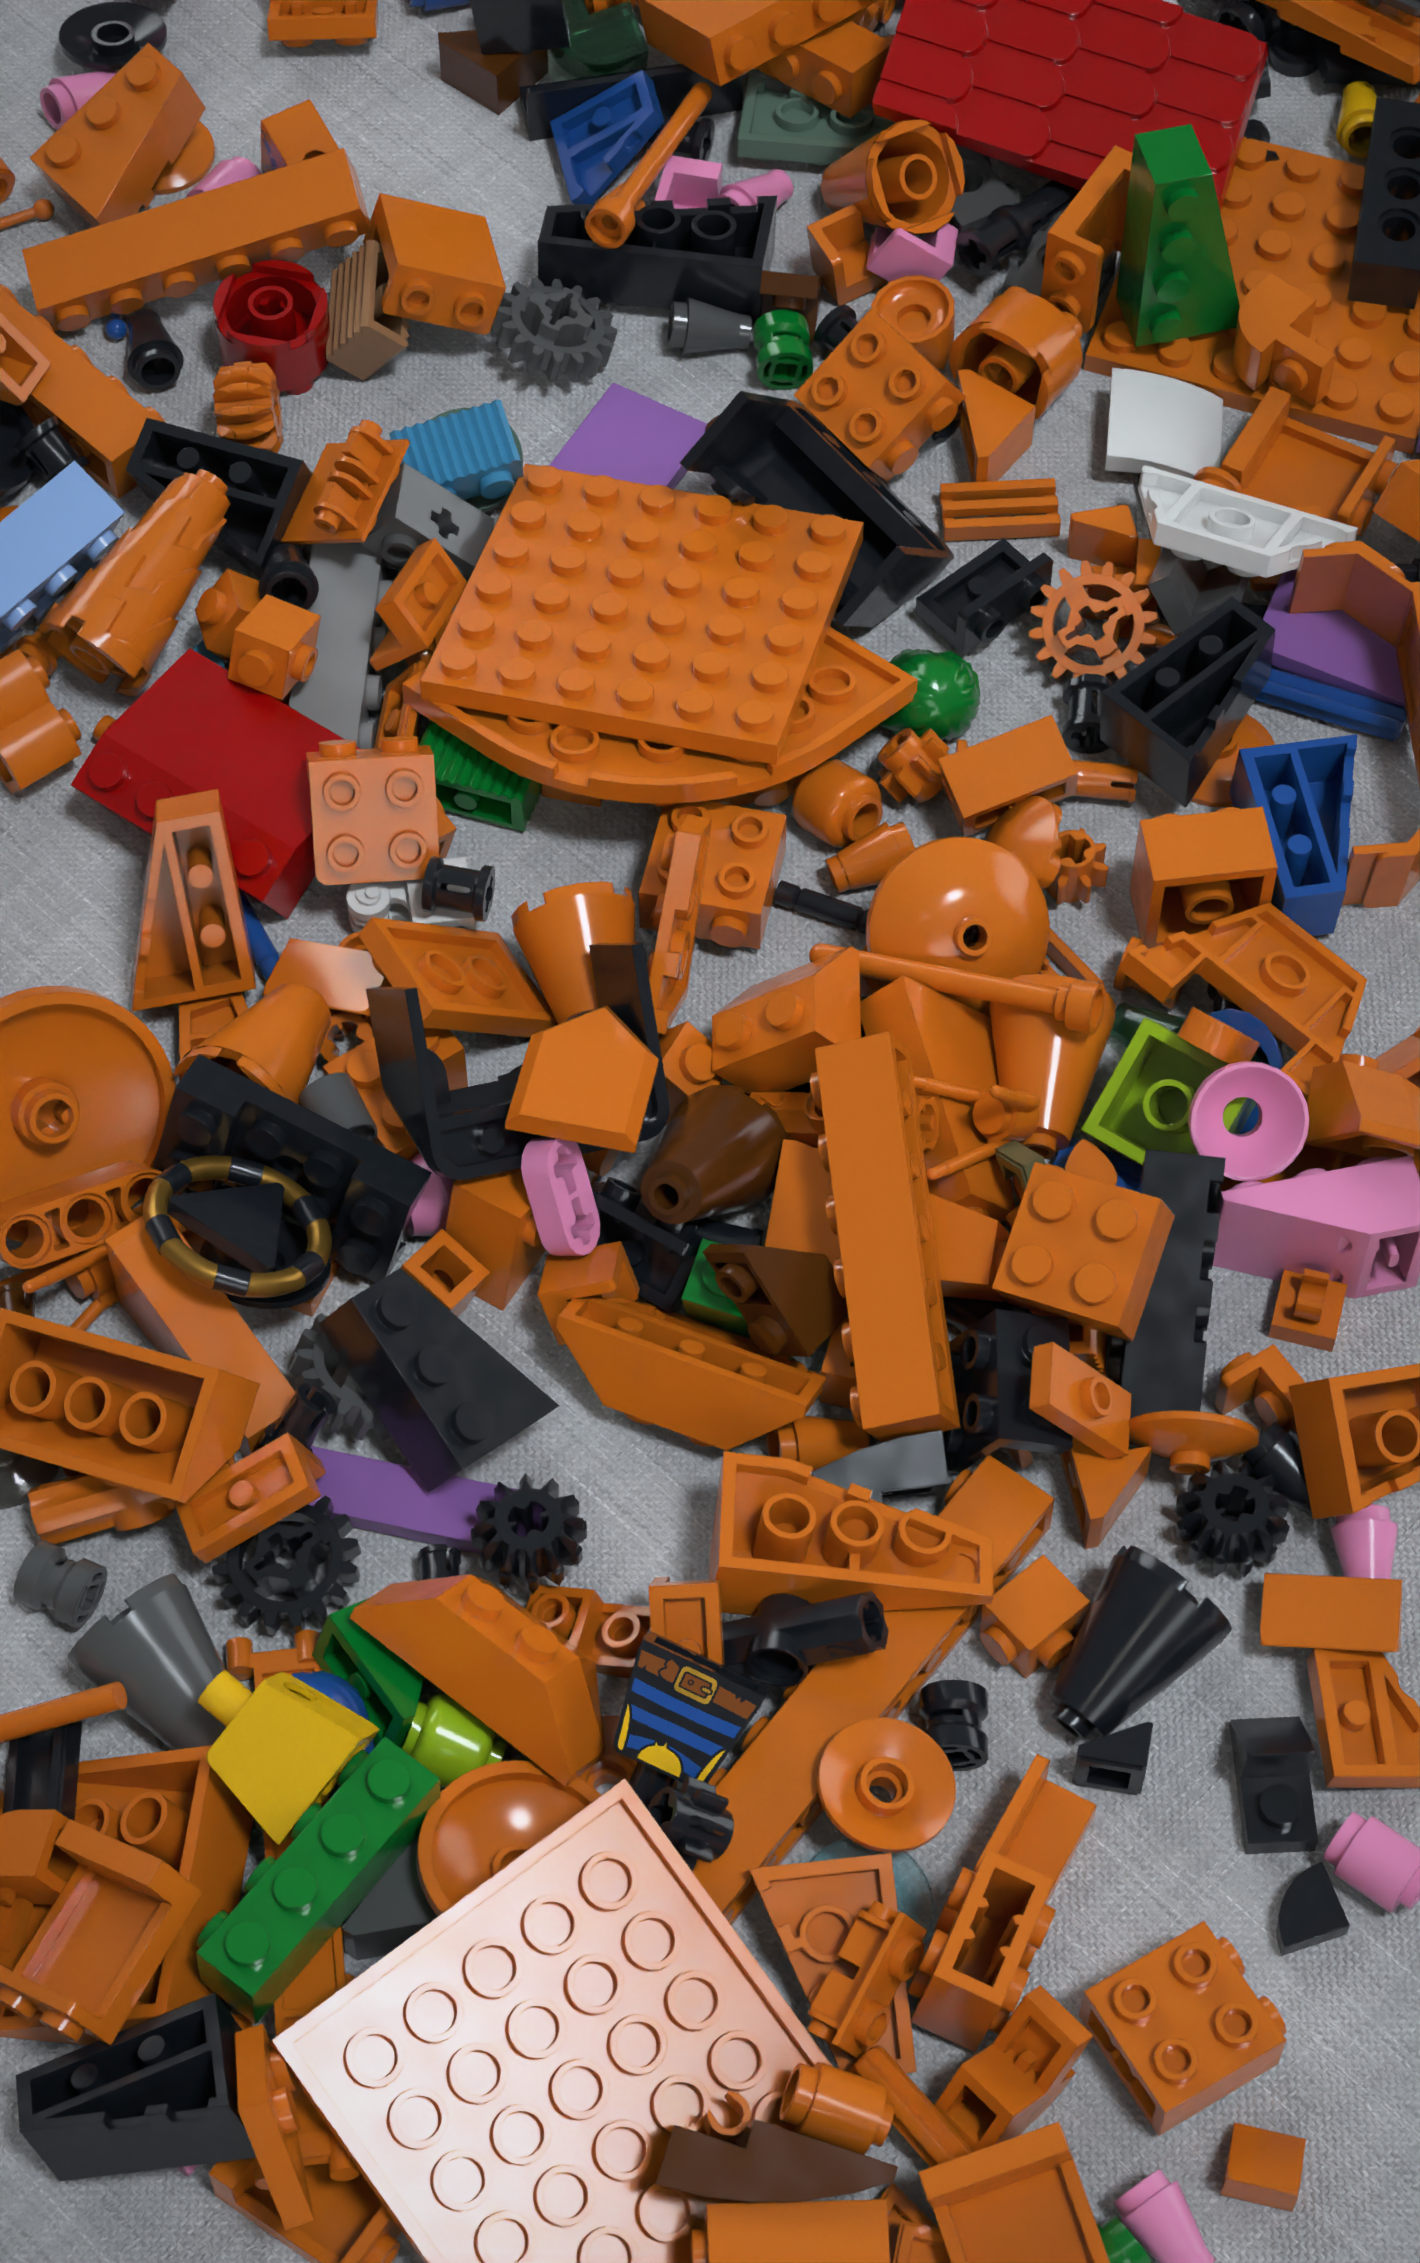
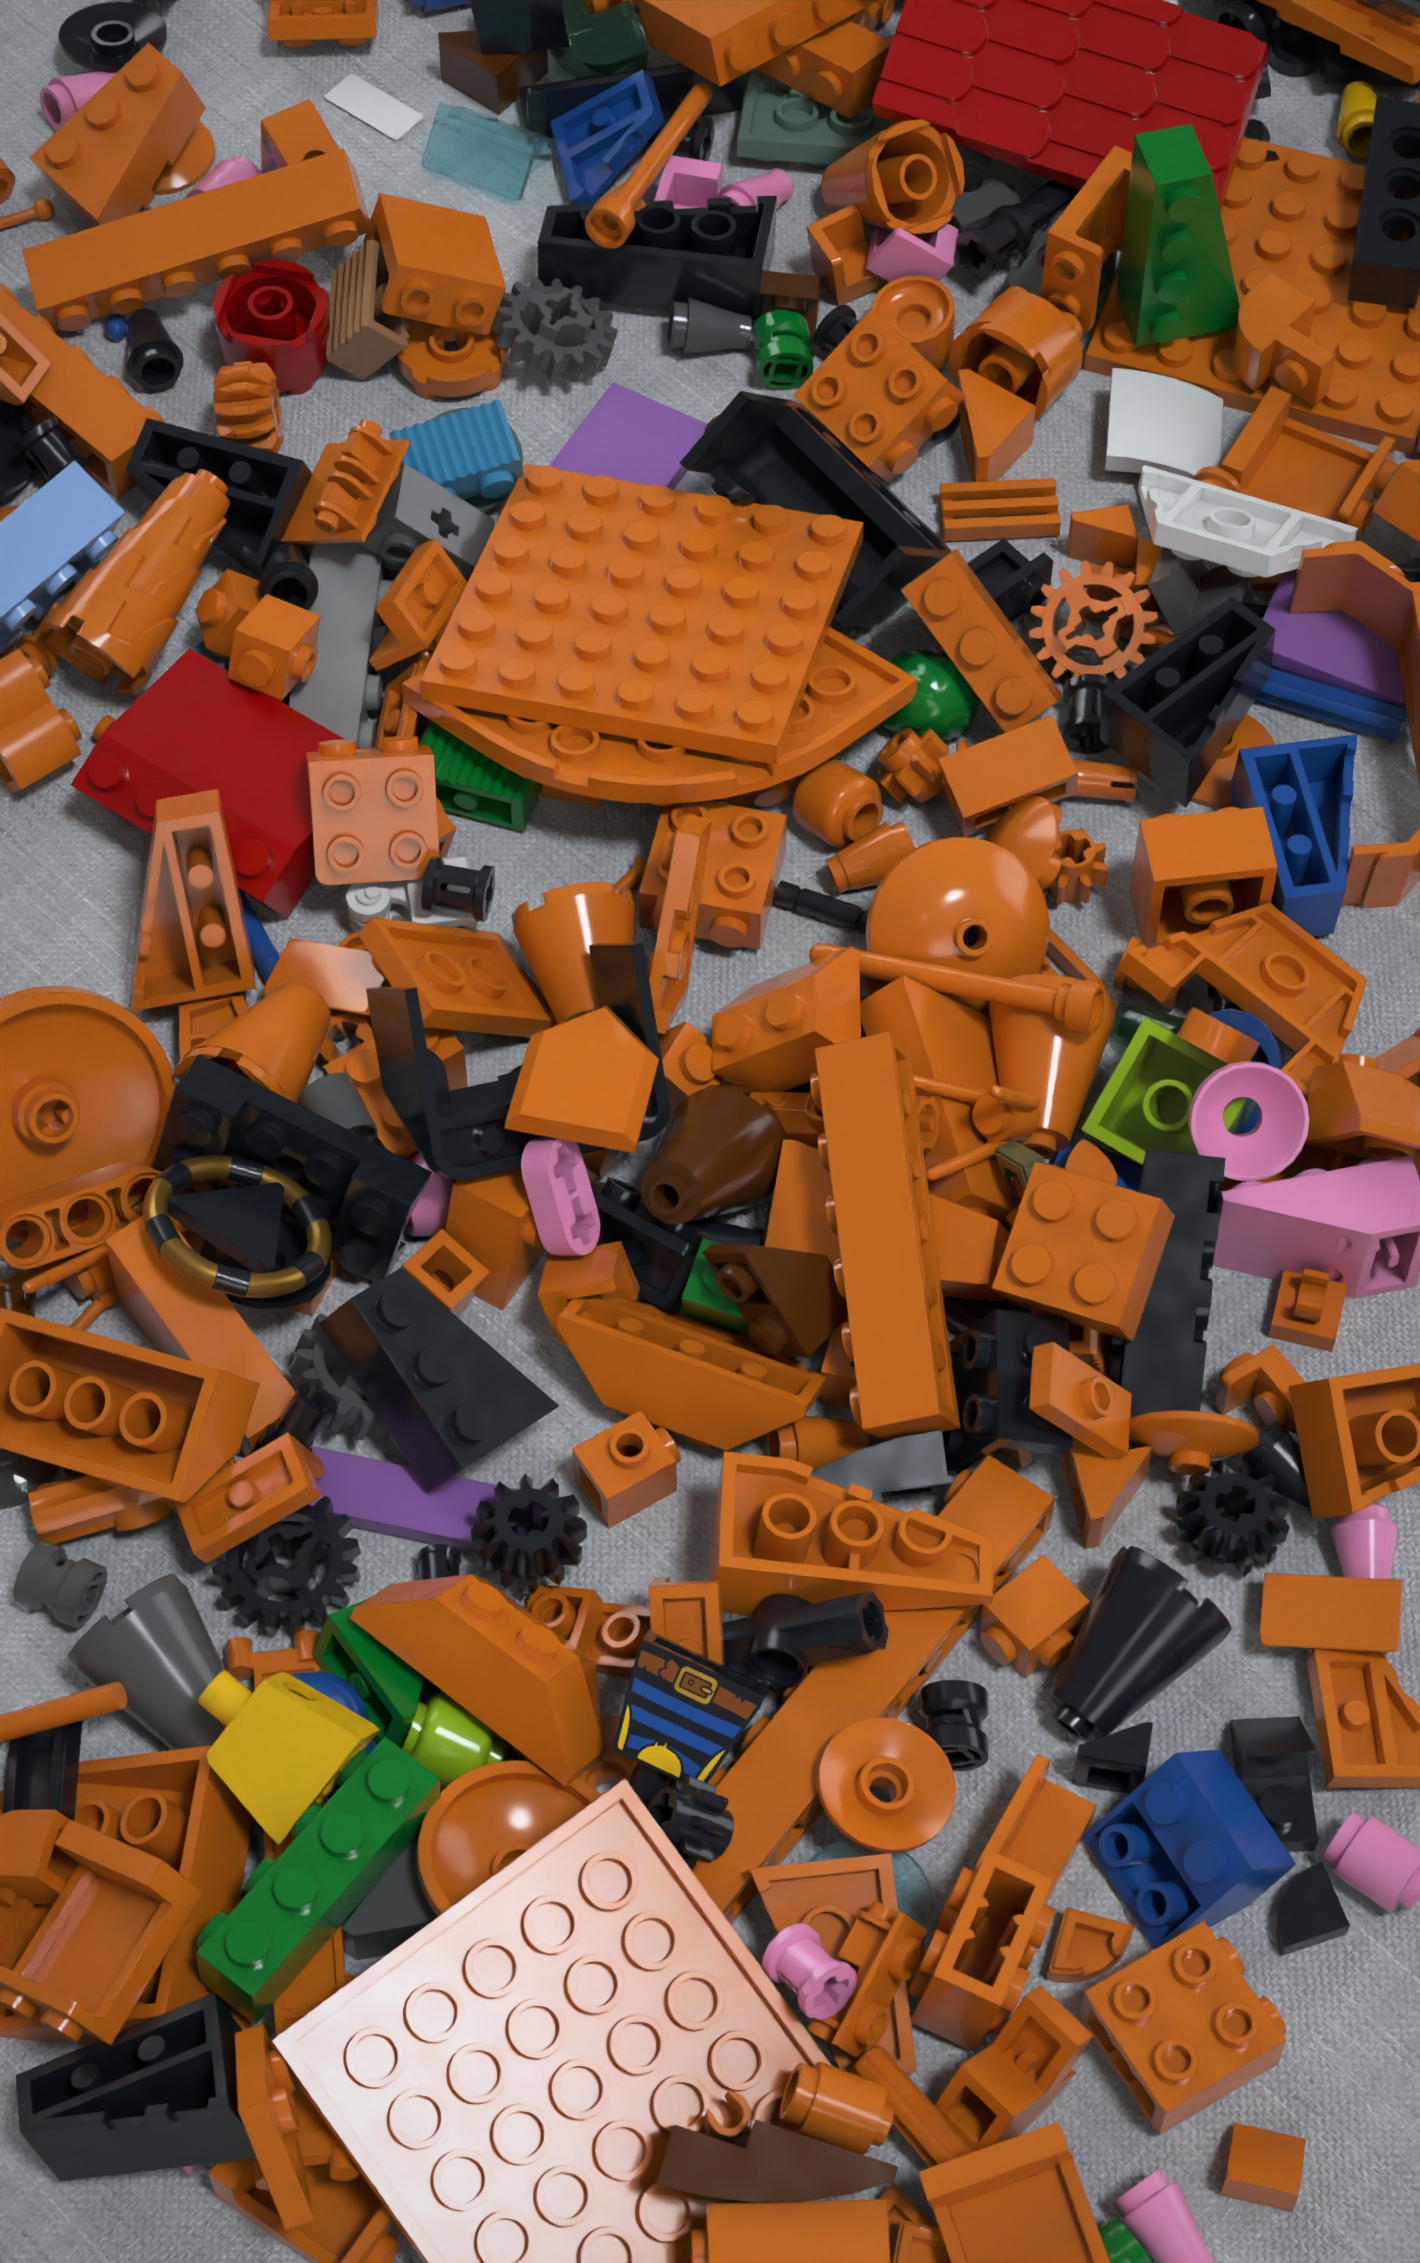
none -> white sticker [324,74,423,140]
none -> orange plate [396,319,509,399]
none -> clear light blue panel [421,102,555,201]
none -> orange brick [572,1410,681,1529]
none -> orange piece [613,857,646,895]
none -> bright pink bush [762,1923,858,2020]
none -> orange brick [901,549,1062,733]
none -> orange tile [1047,1907,1134,1983]
none -> blue slope [1082,1749,1296,1949]

